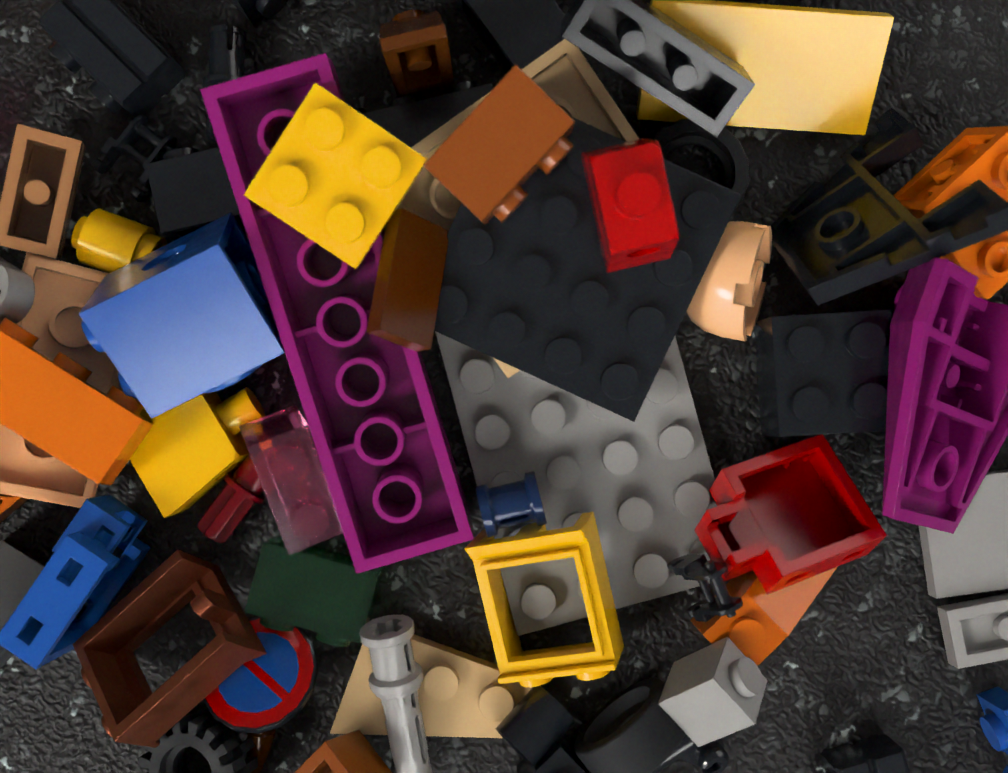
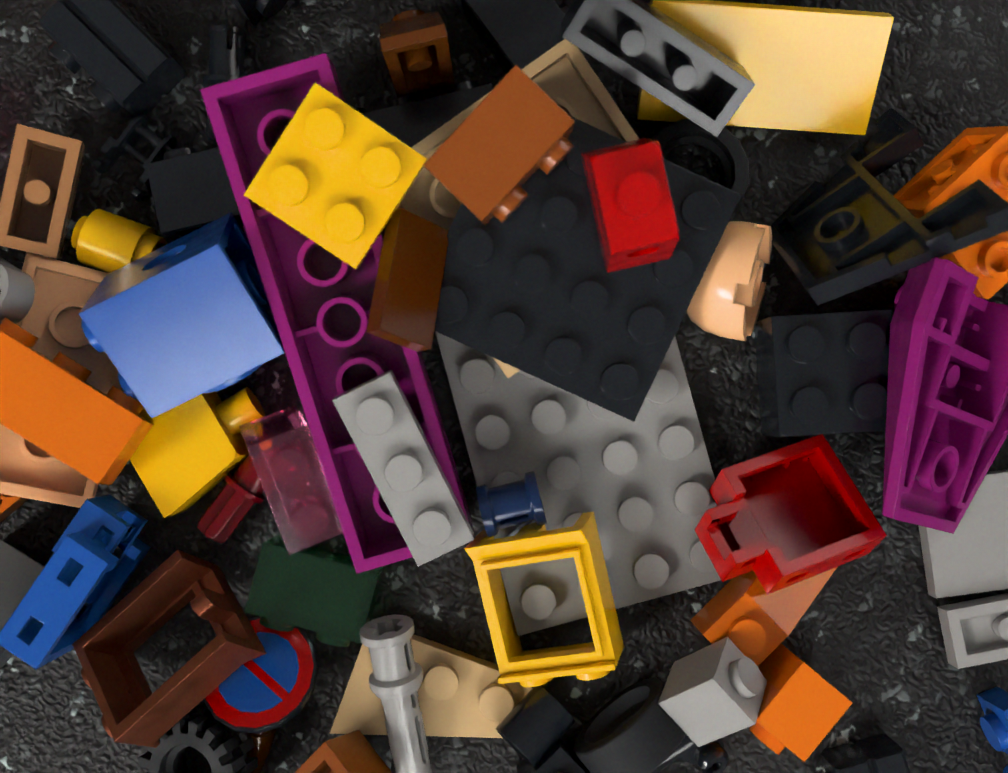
black piece [667,554,743,622] -> none
none -> light grey plate [332,369,474,567]
none -> orange brick [749,644,853,762]

